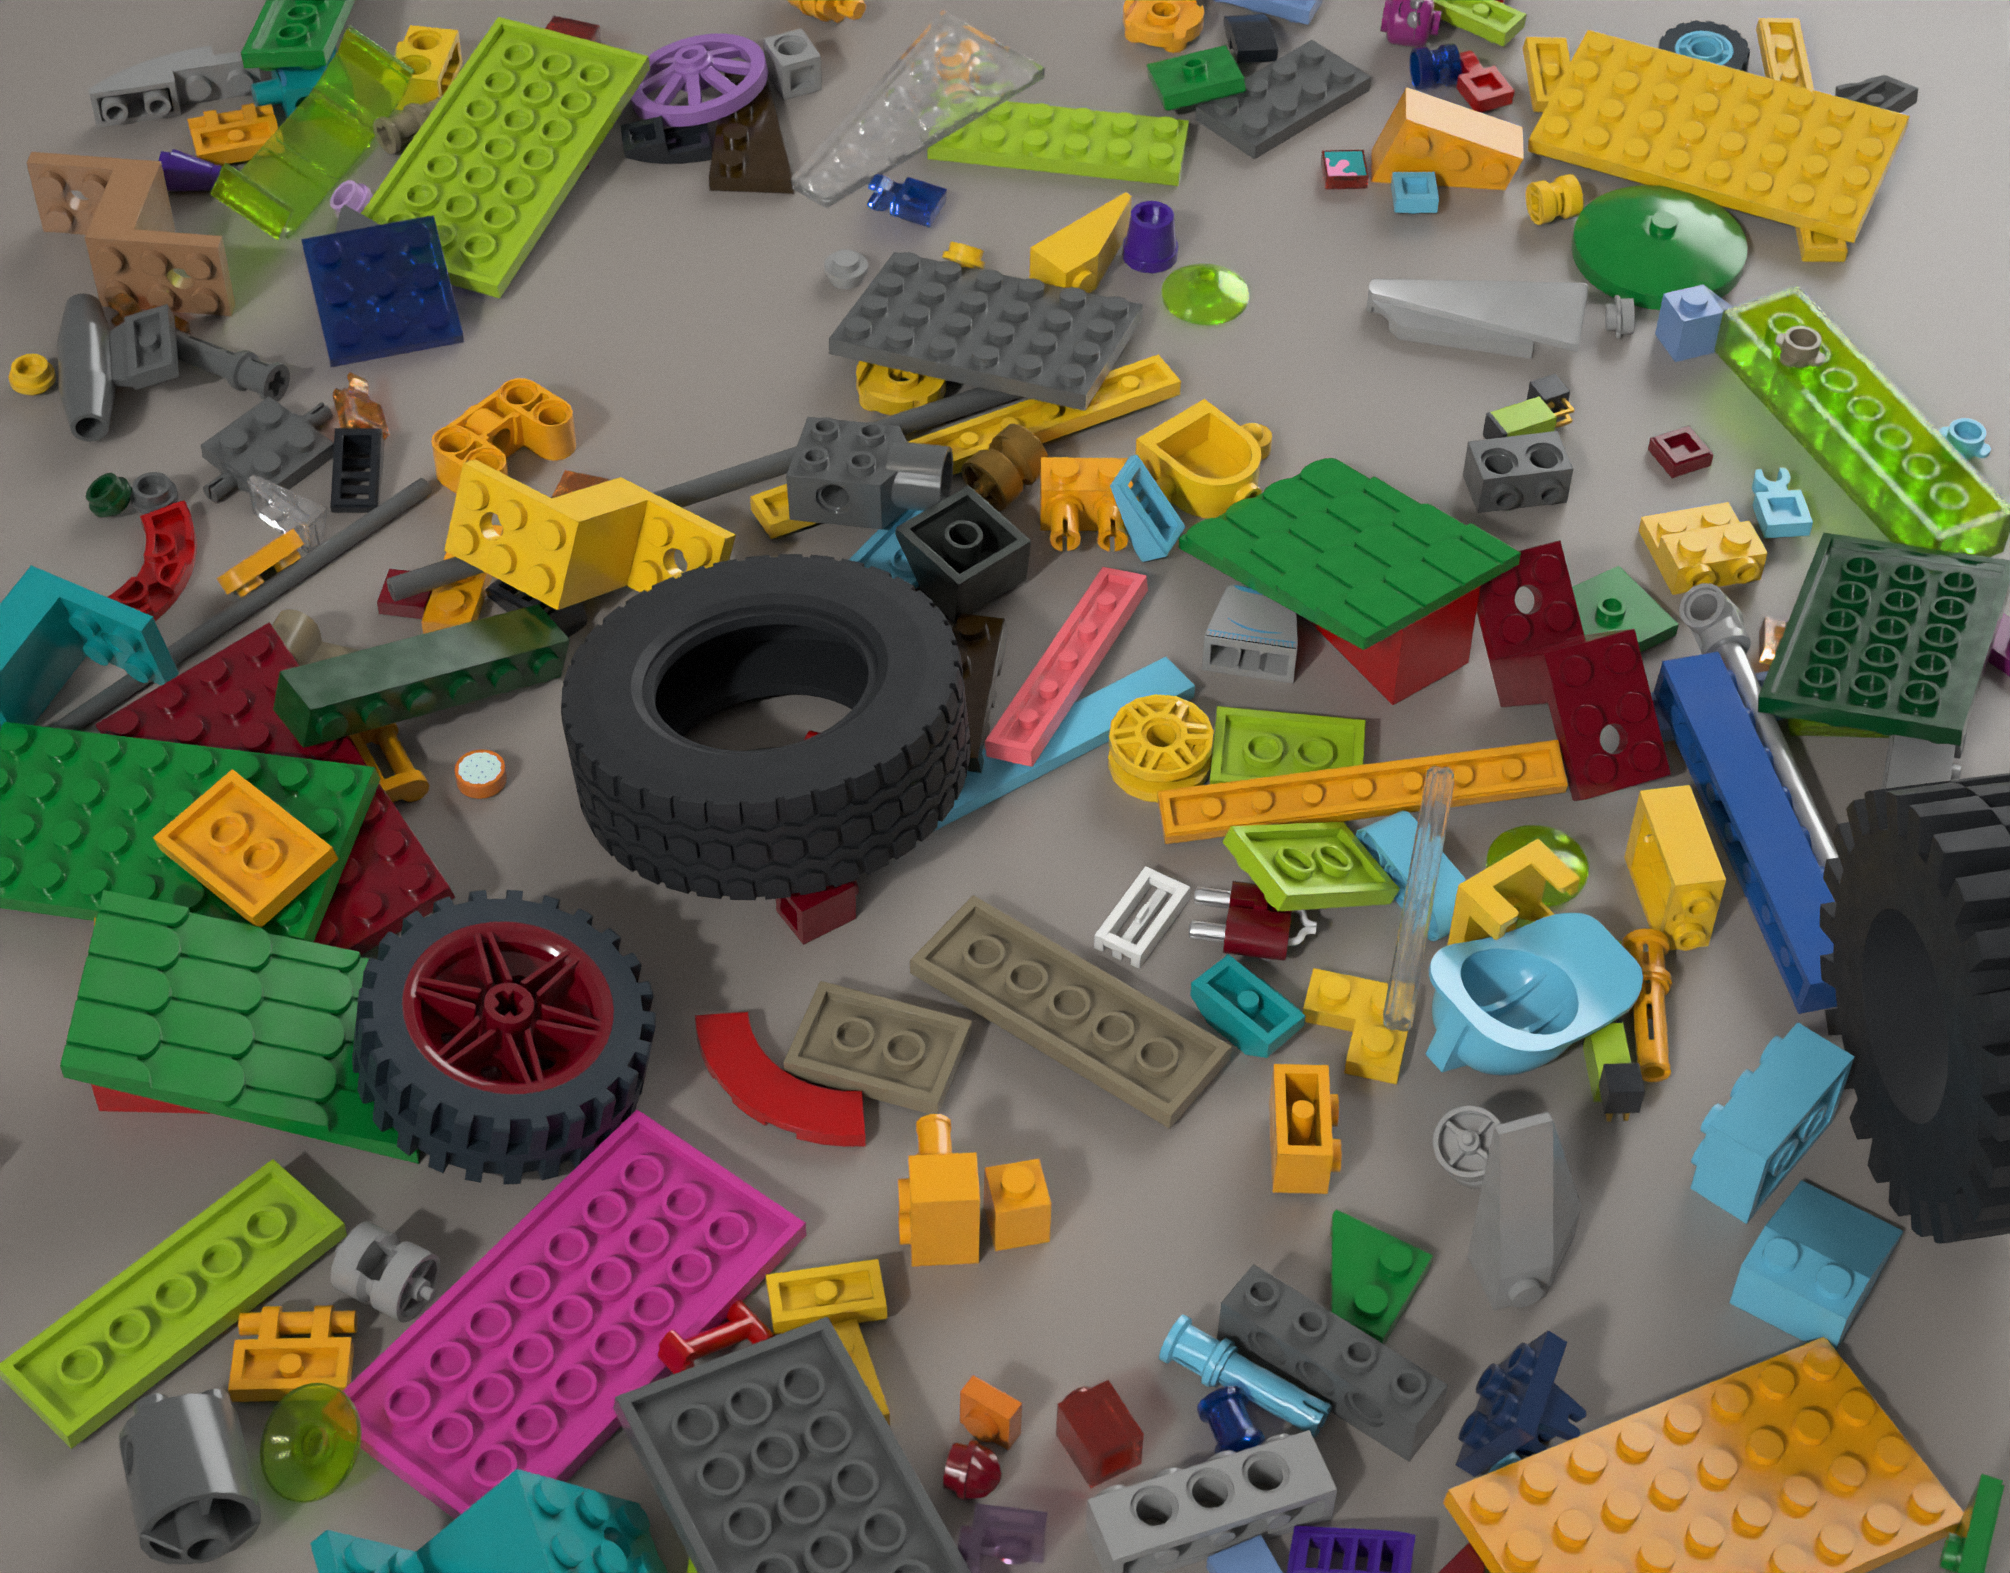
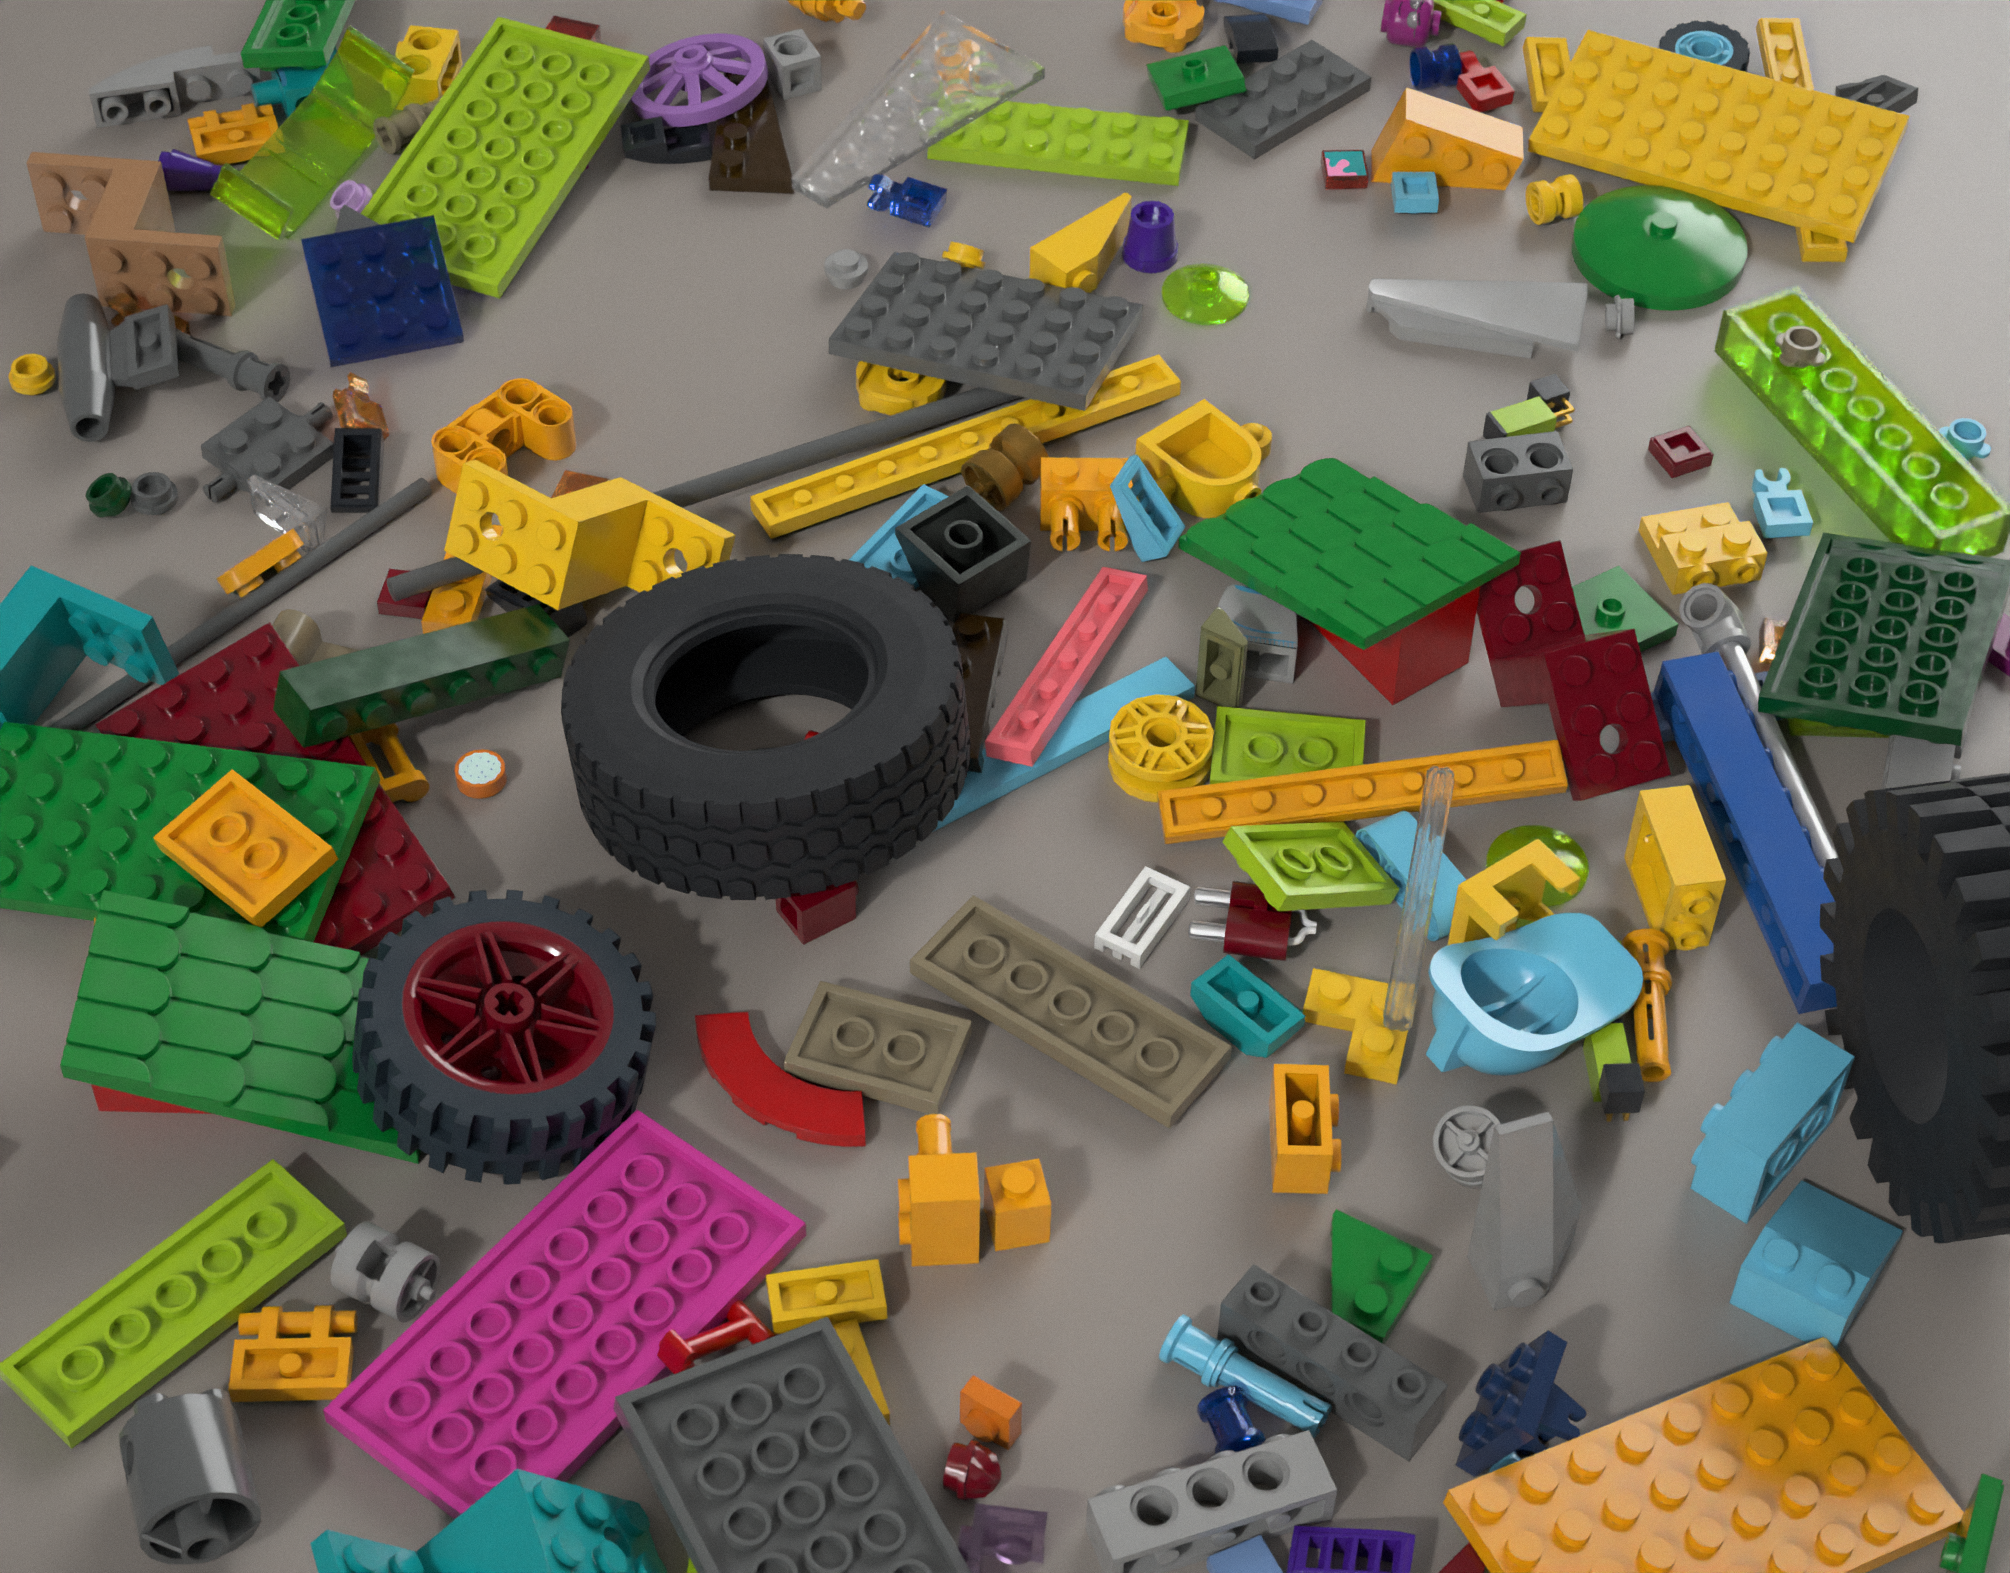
red tile [108,500,197,621] -> none
clear neon green dish [260,1383,362,1503] -> none
dark grey brick [786,417,953,530] -> none
clear red brick [1056,1380,1144,1489] -> none
medium blue slope [1655,284,1756,362] -> none
none -> olive slope [1195,607,1248,708]

